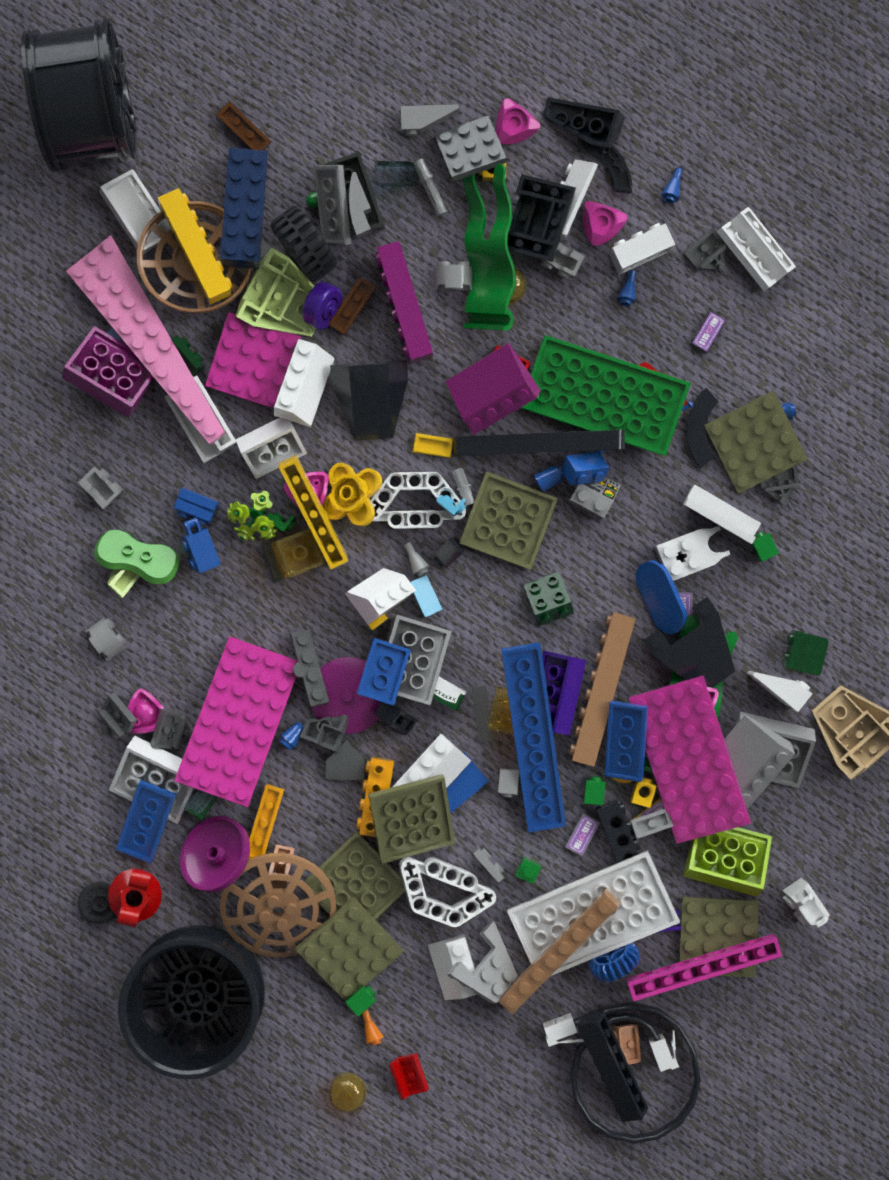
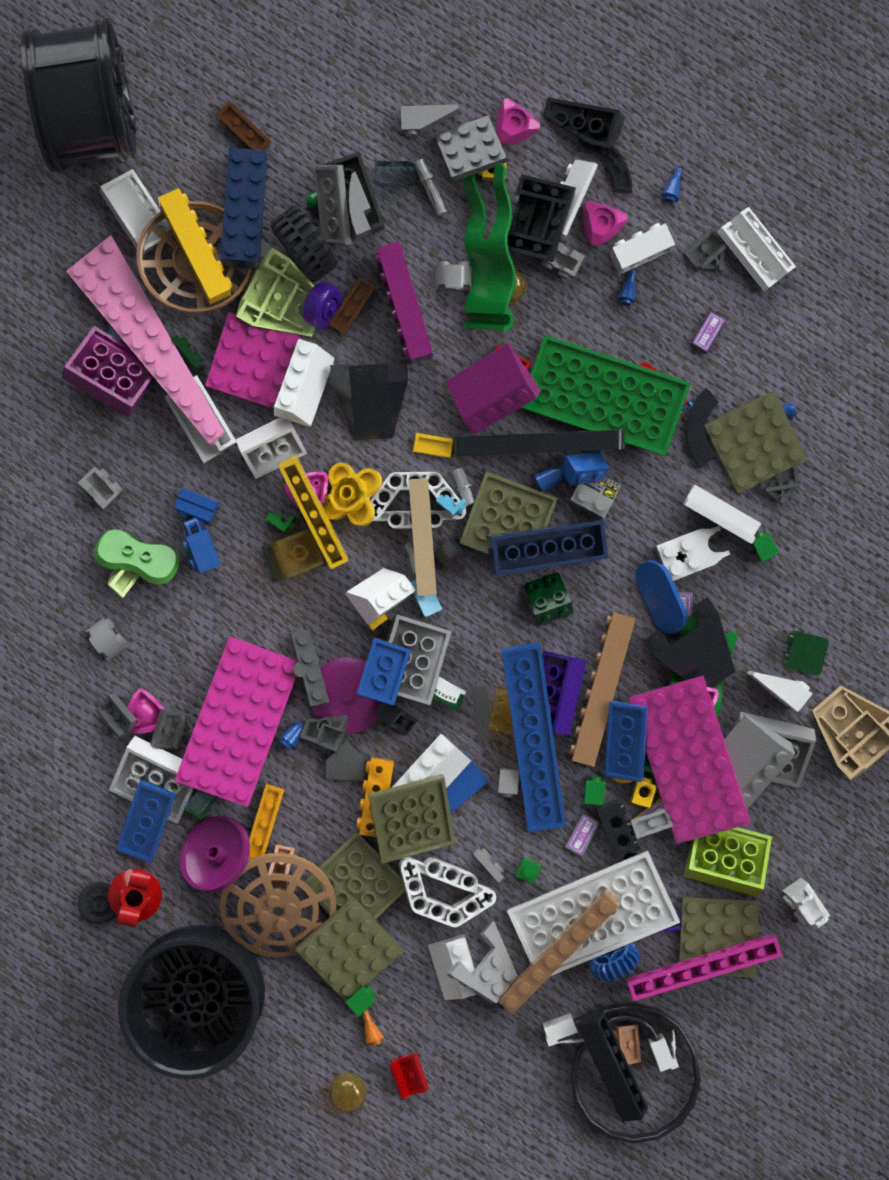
lime plant [226,491,278,541] -> none
none -> tan slope [409,478,437,596]
none -> dark blue brick [486,519,608,576]

